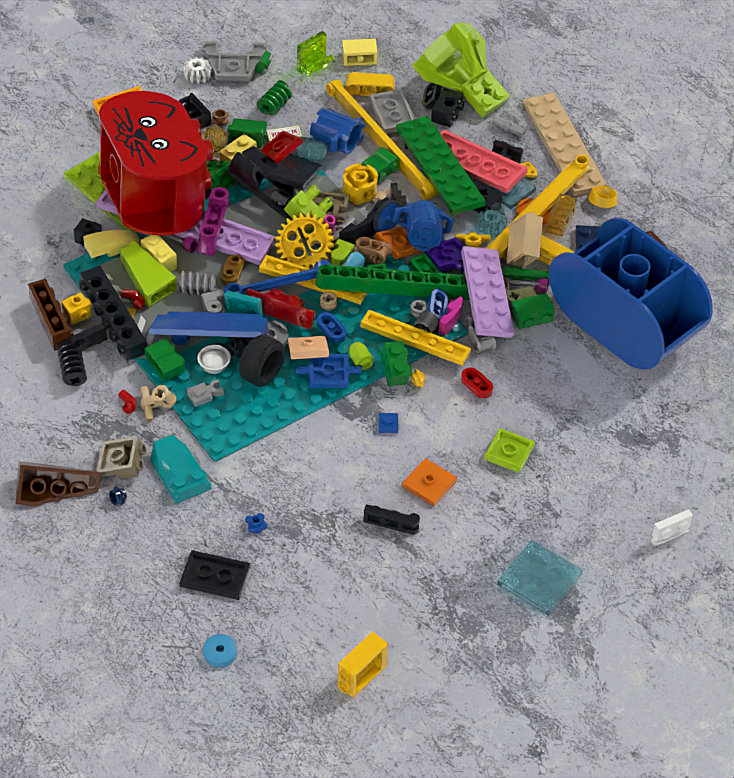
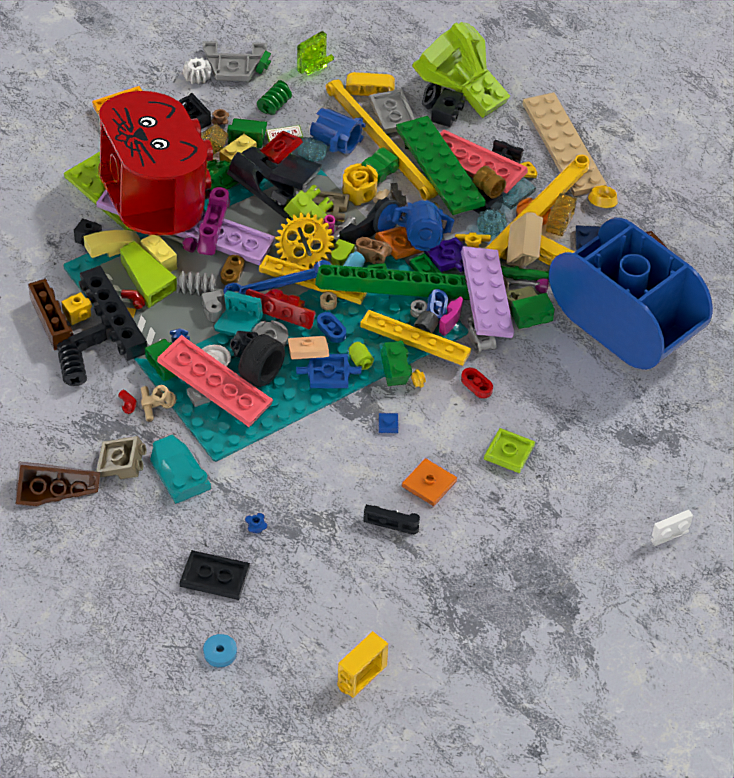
dark blue plate [109,486,127,505] -> none
blue slope [149,311,268,337] -> none
light yellow brick [342,39,378,66] -> none
light grey pin [492,114,527,138] -> none
clear light blue plate [497,540,583,616] -> none
none -> coral plate [157,335,273,427]
none -> pearl gold wheel [473,166,507,199]

